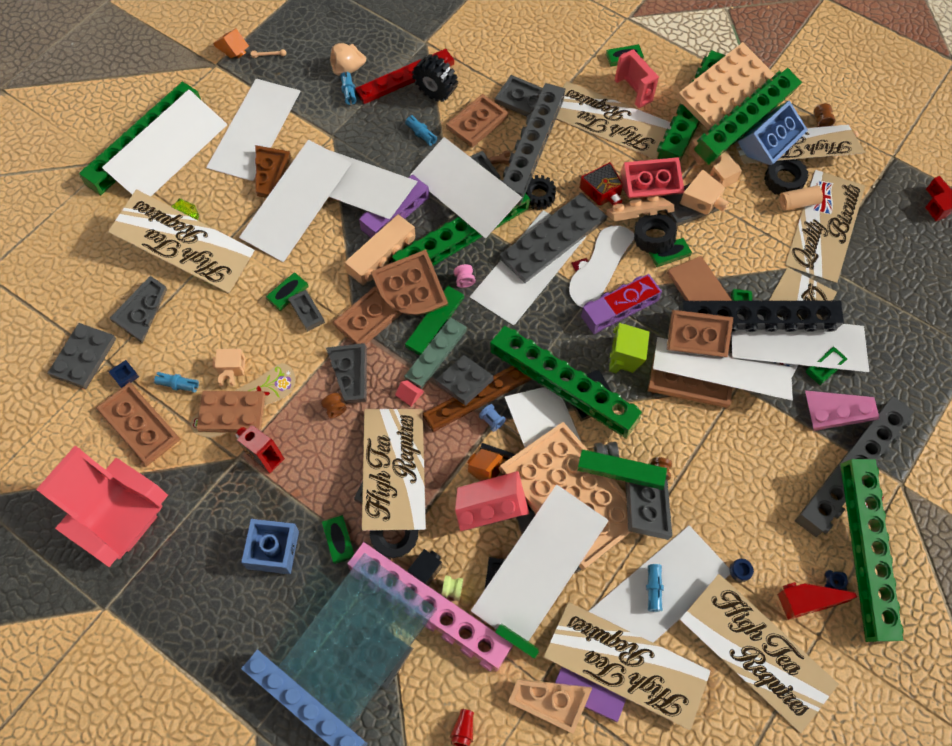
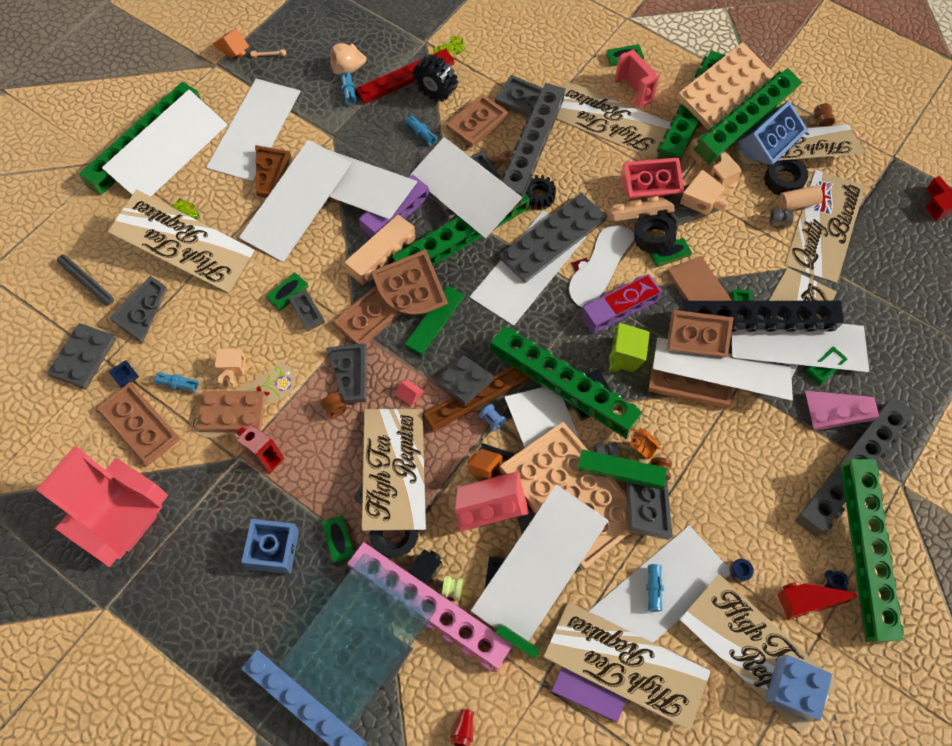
sand green plate [404,317,467,389] -> none
bright pink wheel [454,264,475,288] -> none
light nougat wing [508,679,592,734] -> none
torso [579,162,623,206] -> none
none -> dark grey axle [57,254,114,306]
none -> clear neon green bar [433,36,465,55]
none -> orange hinge [630,427,664,459]
none -> medium blue brick [765,655,832,722]
none -> flat silver wheel [769,207,794,228]

